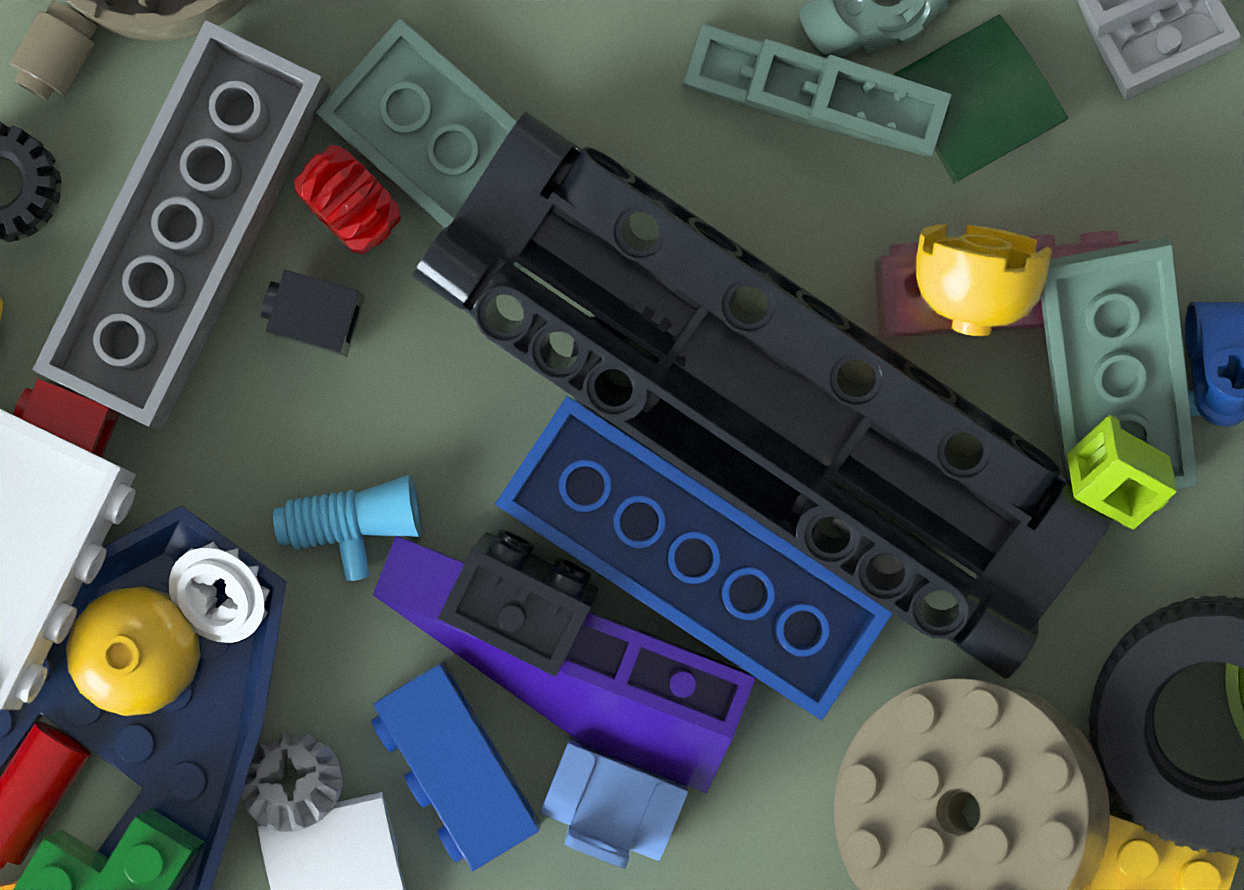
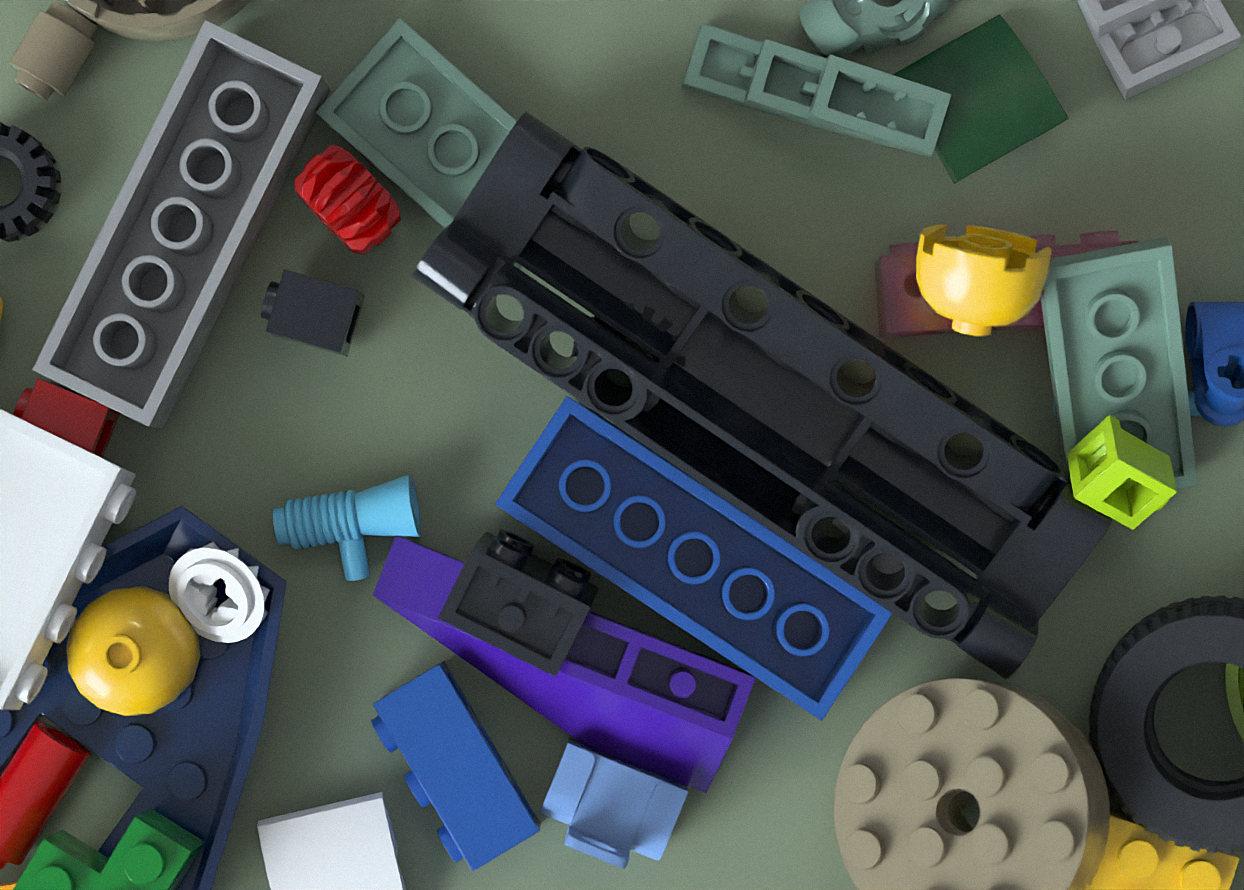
light grey gear [241,733,343,832] -> none

